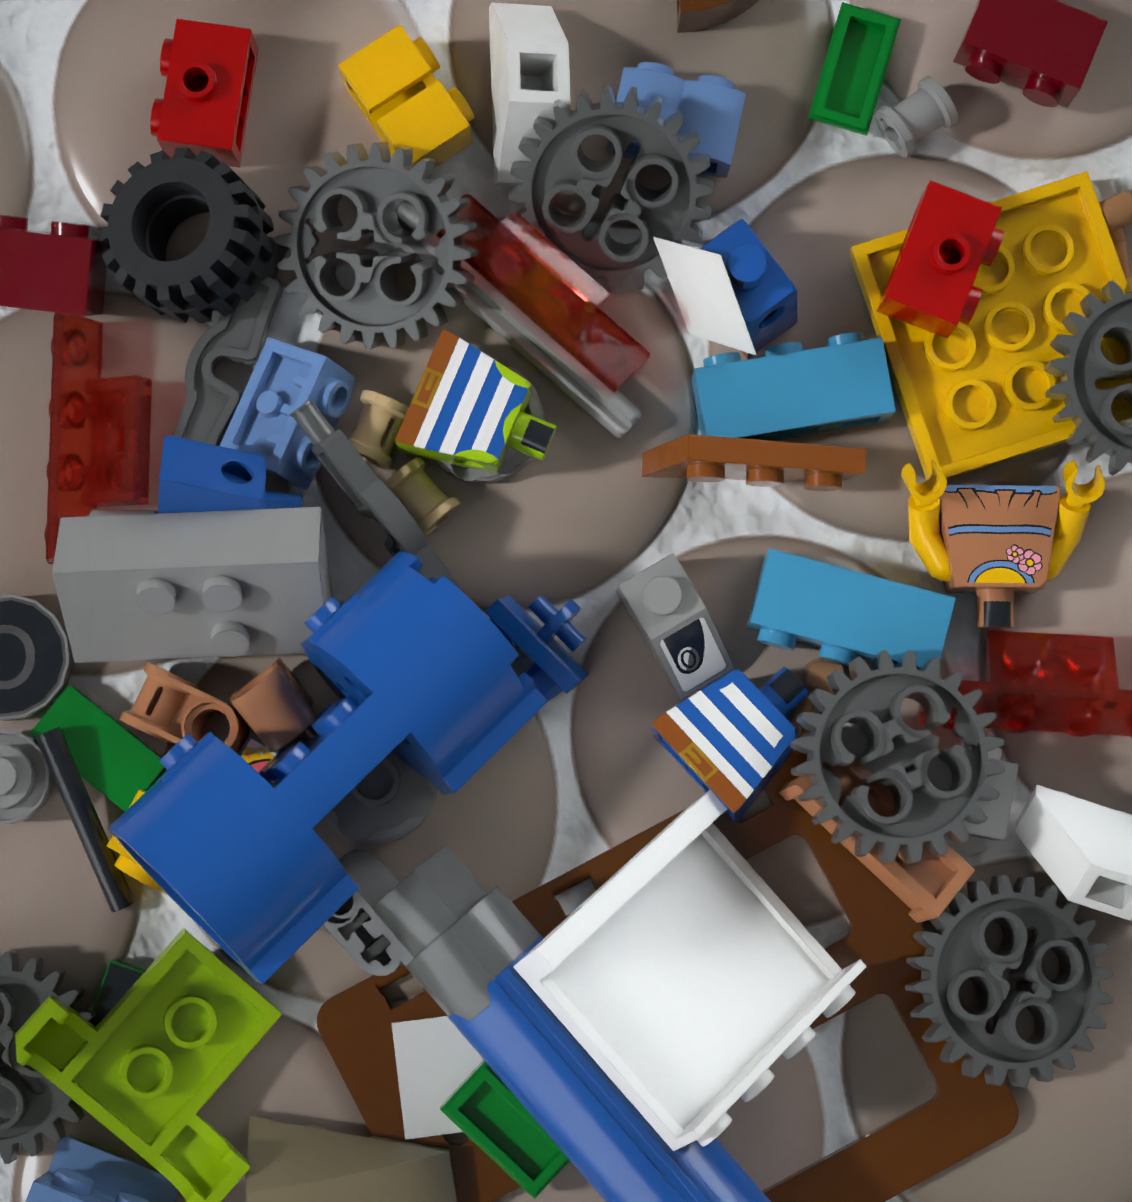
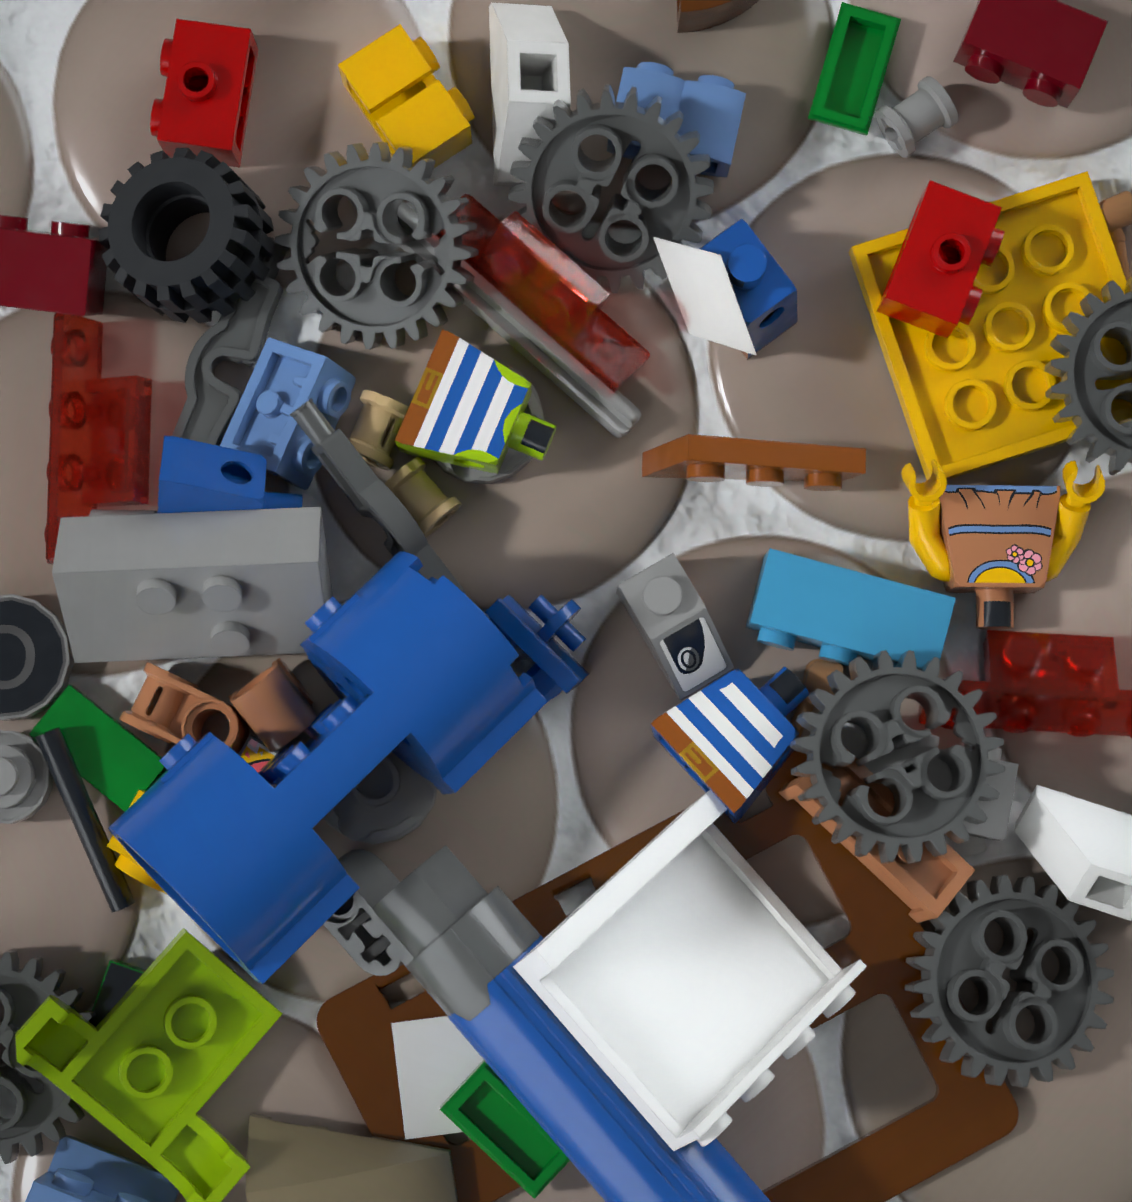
dark azure brick [691,332,896,441] -> none

